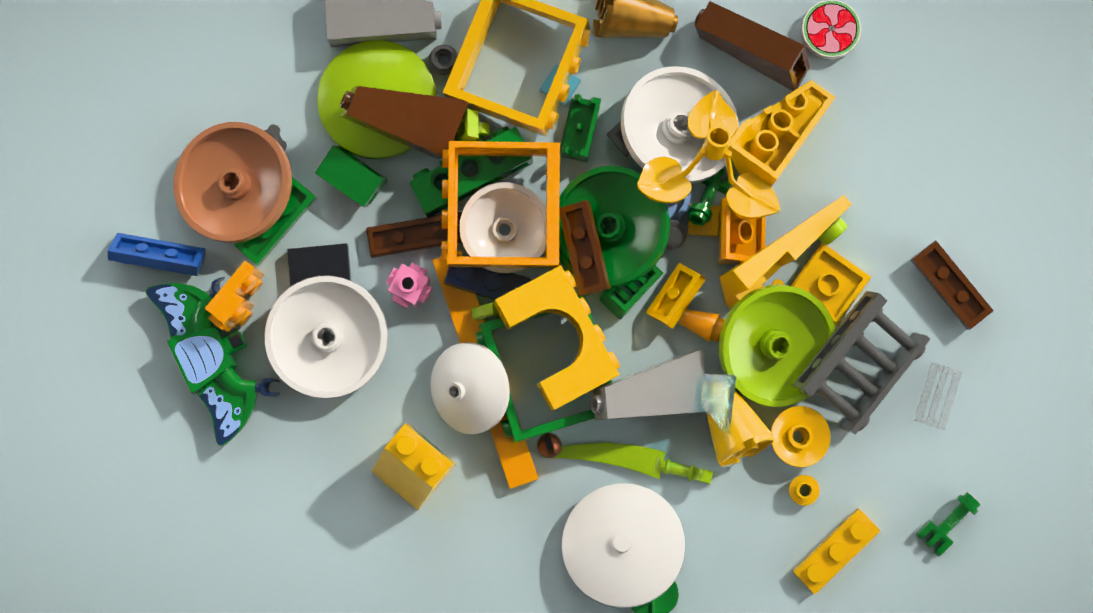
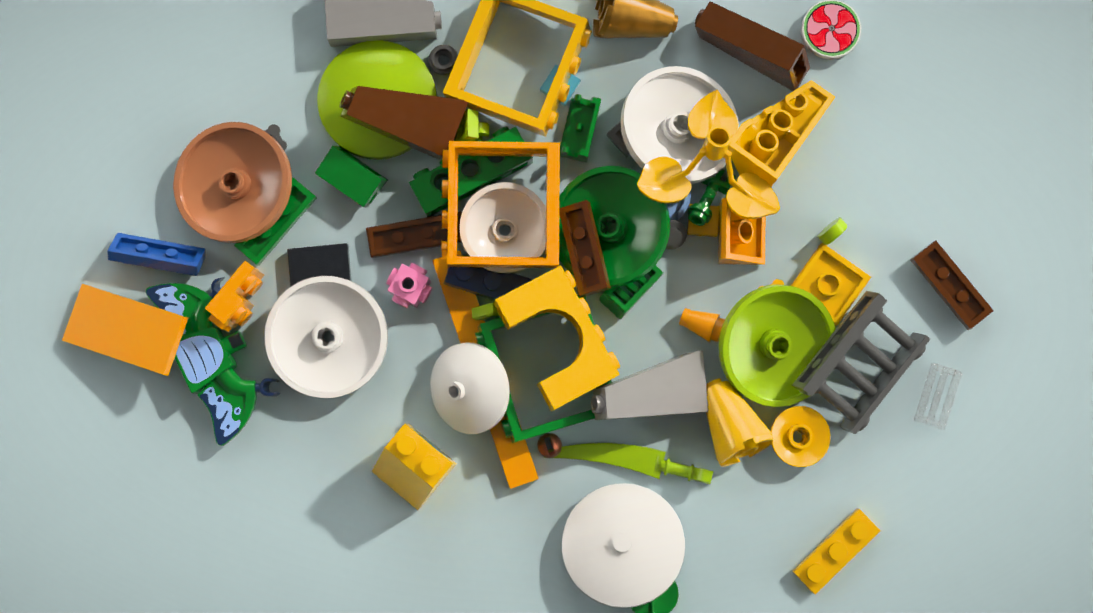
yellow plate [646,263,706,329] -> none
clear light blue tile [700,374,736,433] -> none
yellow wedge [720,195,852,310] -> none
yellow plate [789,475,820,506] -> none
green hinge [916,492,981,557] -> none
none -> light orange tile [62,284,188,376]

